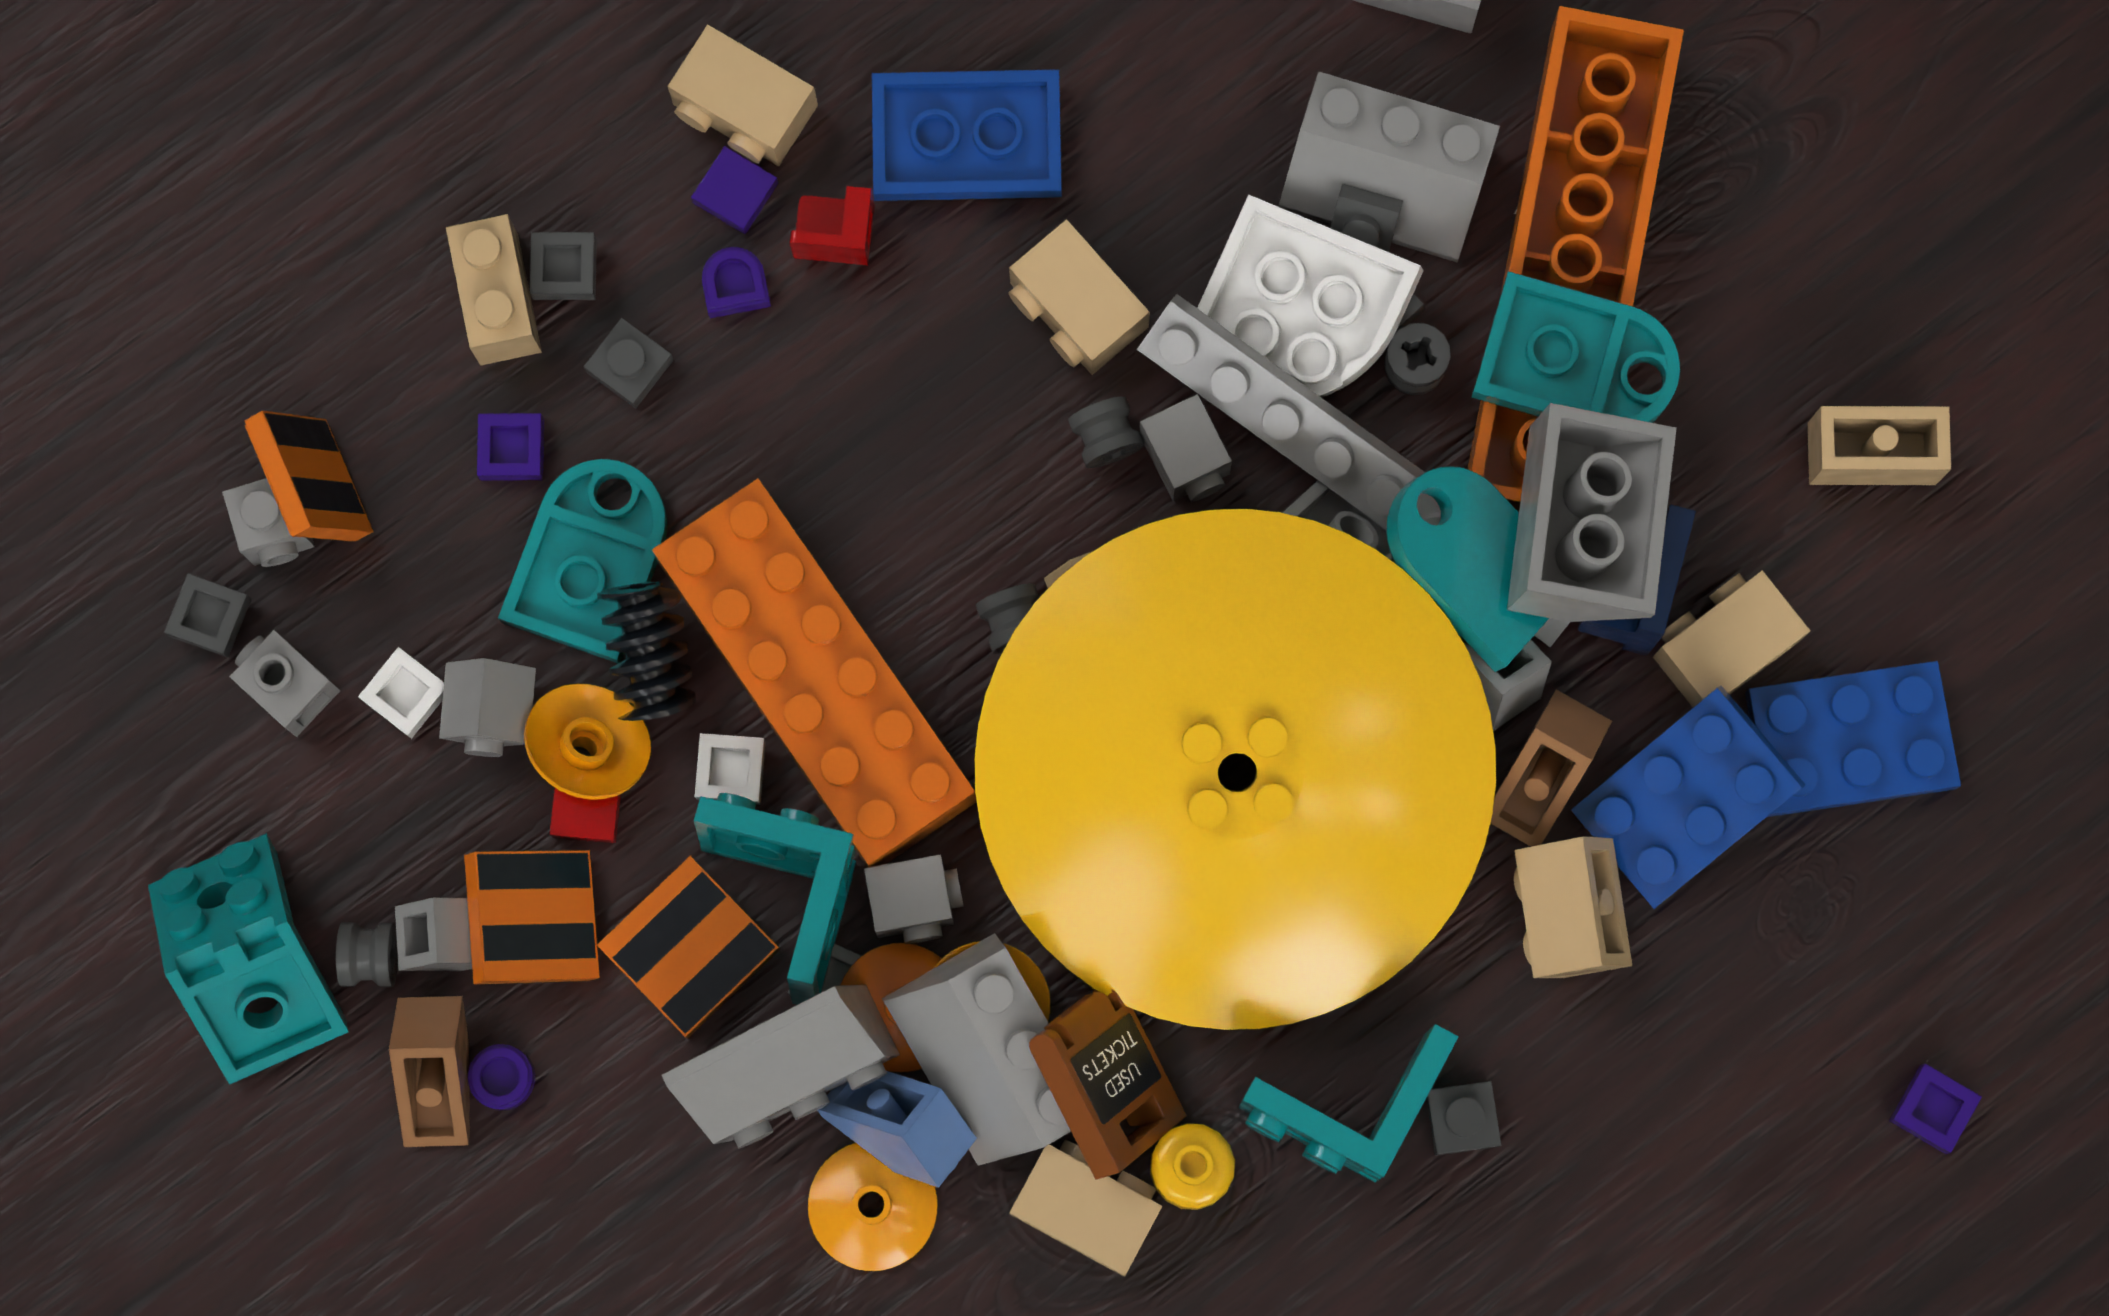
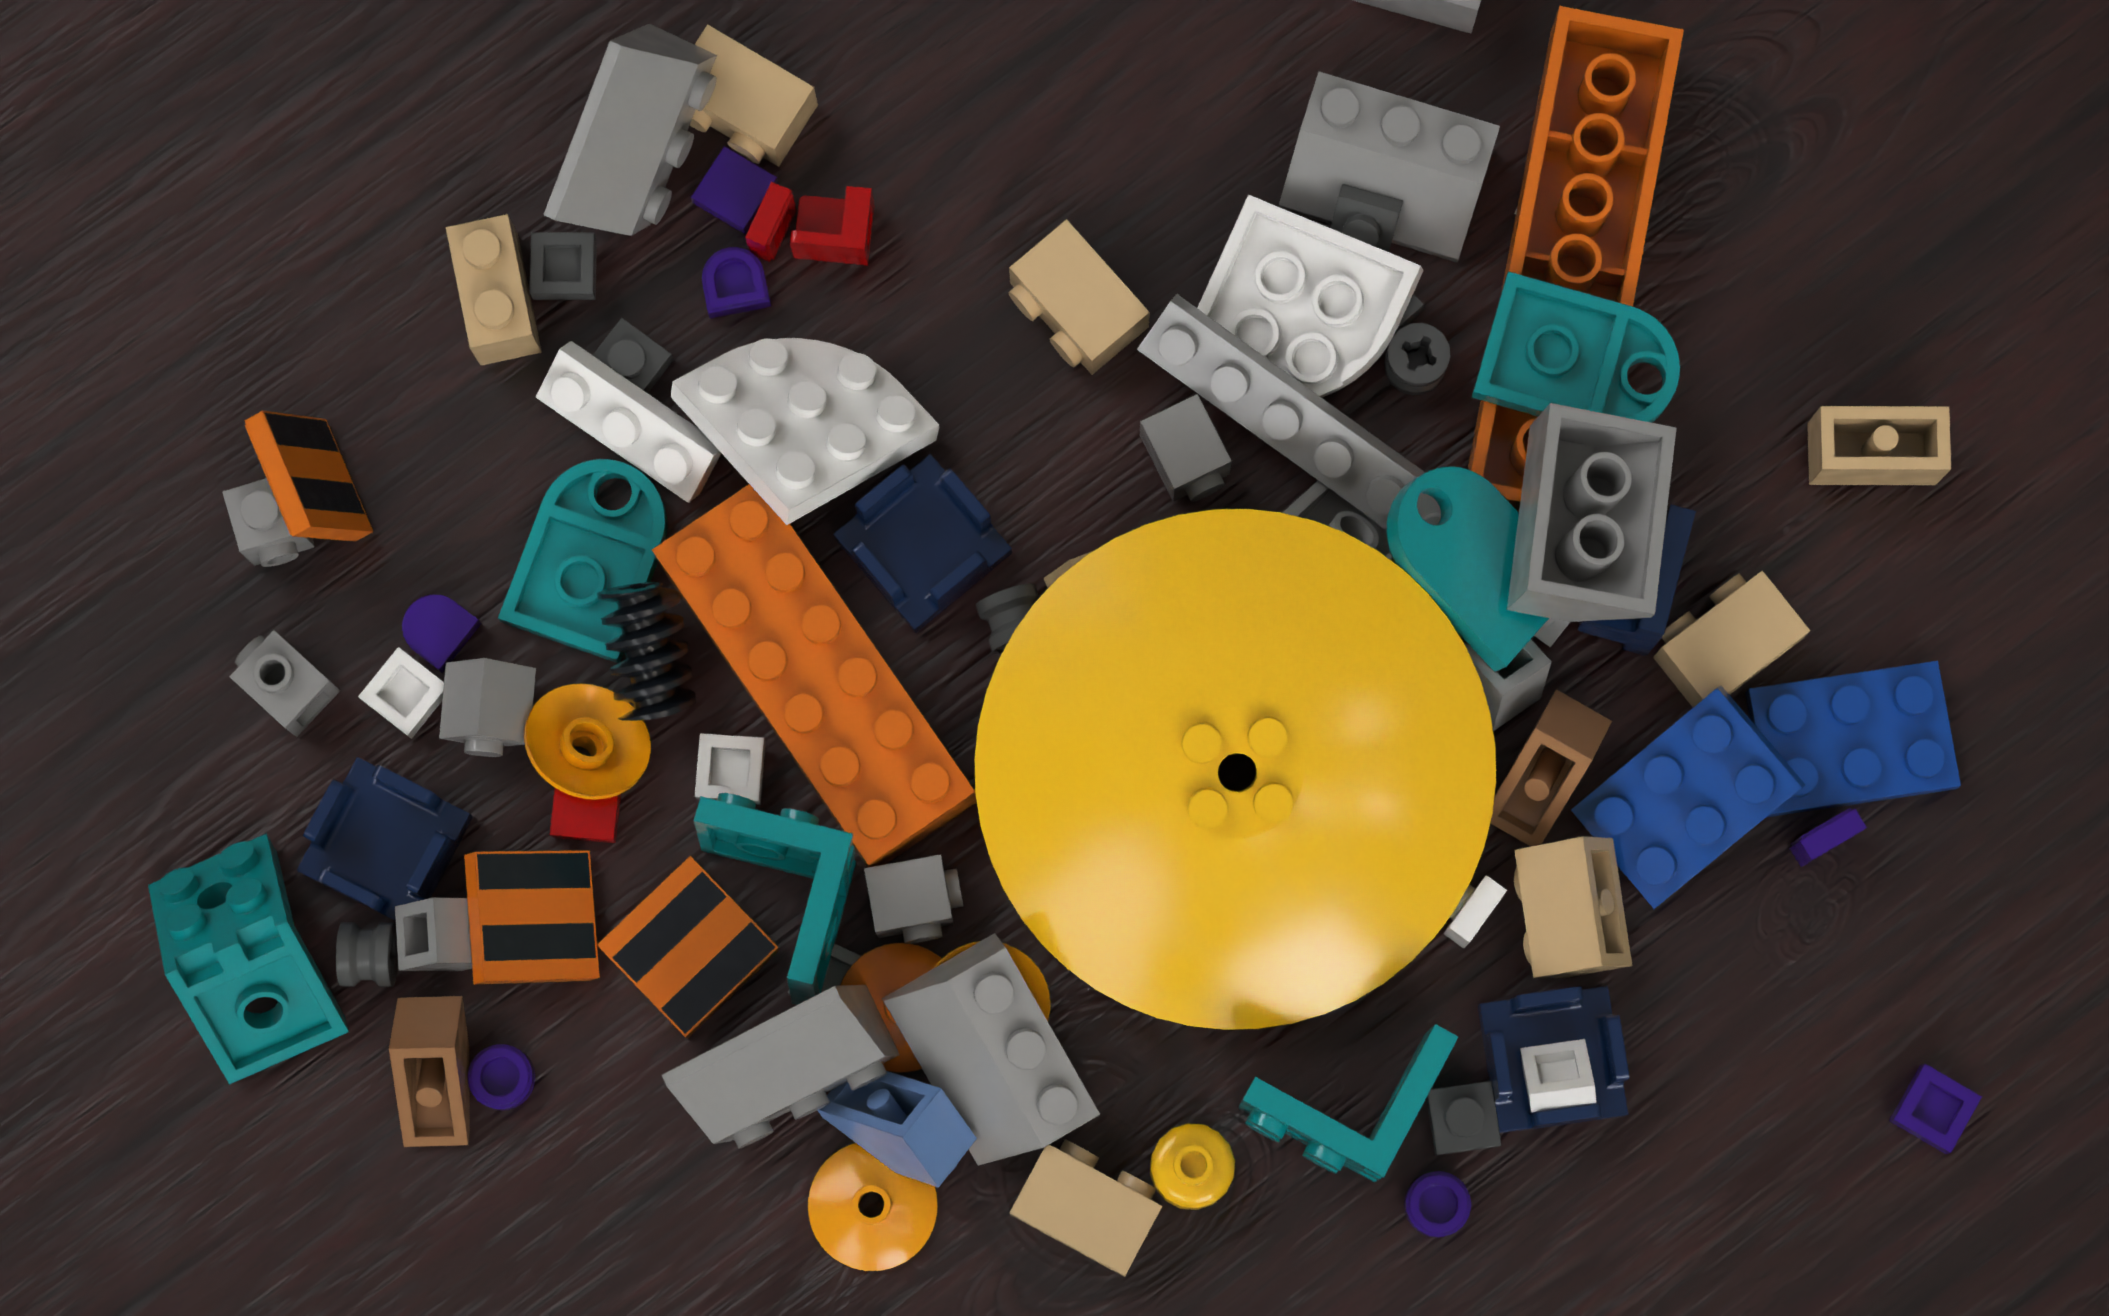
dark grey plate [164,574,252,658] -> none
dark purple tile [477,413,544,481] -> none
blue plate [872,70,1062,201] -> none
dark orange container [1029,989,1187,1180] -> none
dark grey wheel [1068,396,1144,468] -> none
none -> dark blue panel [296,757,473,921]
none -> dark purple tile [402,594,482,673]
none -> white plate [536,341,721,503]
none -> light grey slope [544,24,717,236]
none -> white plate [671,338,939,525]
none -> red tile [745,181,797,262]
none -> dark blue panel [833,454,1012,634]
none -> dark purple tile [1404,1171,1471,1237]
none -> white plate [1443,875,1507,949]
none -> dark blue panel [1478,986,1629,1133]
none -> white plate [1520,1039,1596,1113]
none -> dark purple tile [1789,808,1867,867]

